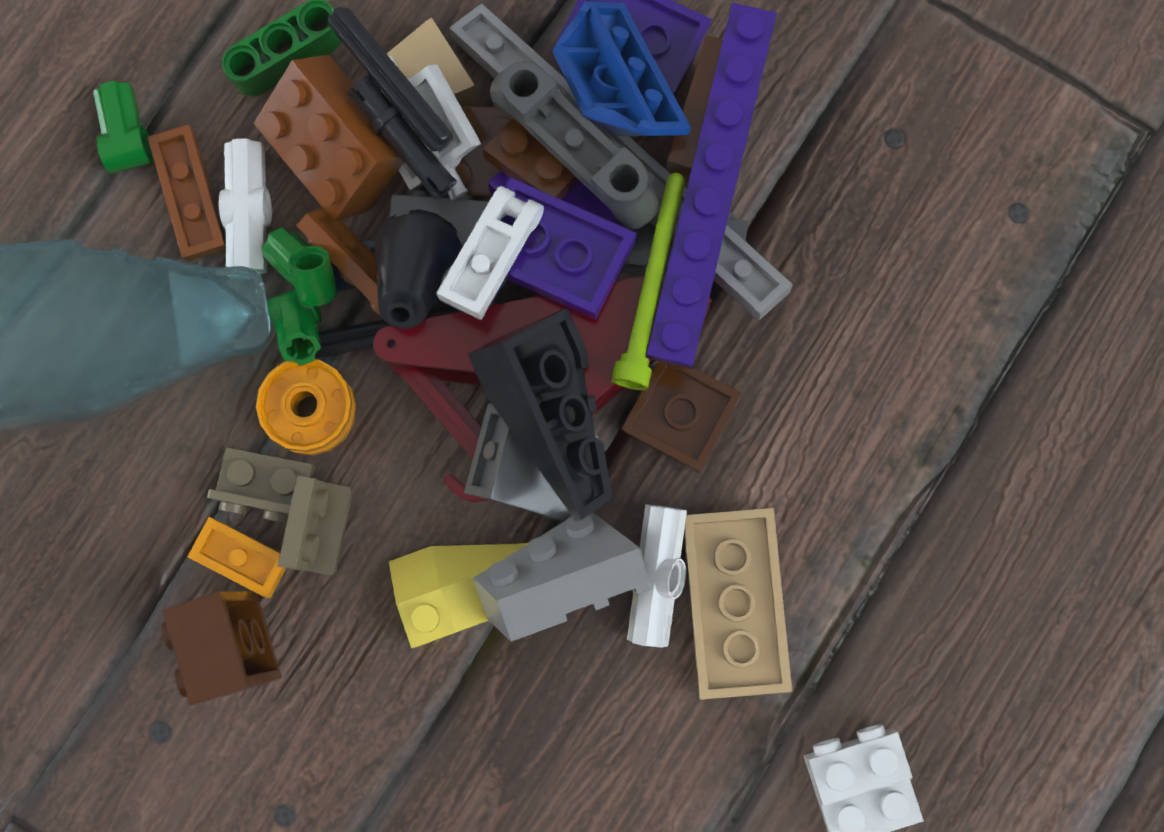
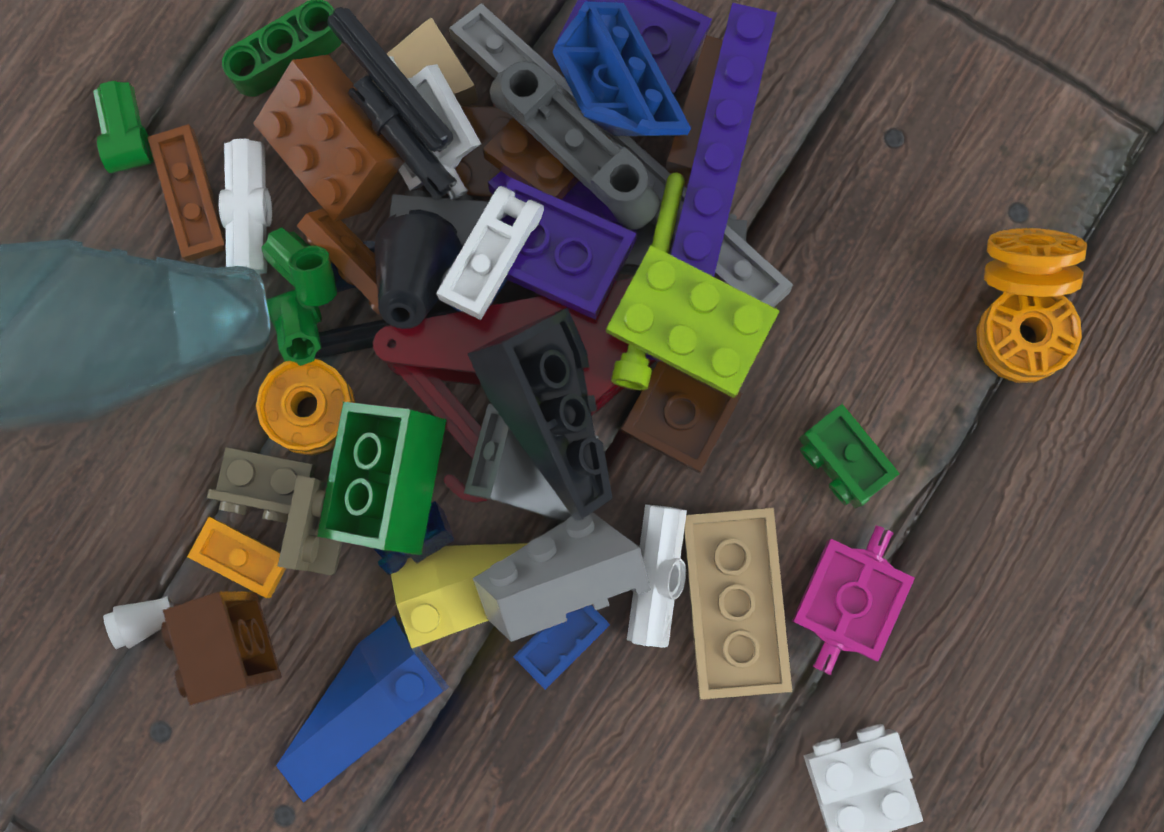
none -> white cone [103,596,173,649]
none -> blue wedge [276,616,449,802]
none -> green brick [317,402,447,555]
none -> plate [374,501,455,575]
none -> blue plate [513,605,610,690]
none -> lime plate [606,245,780,398]
none -> dark pink plate [791,525,915,675]
none -> green bracket [798,404,900,508]
none -> light orange wheel [976,292,1082,383]
none -> light orange wheel [984,228,1087,297]

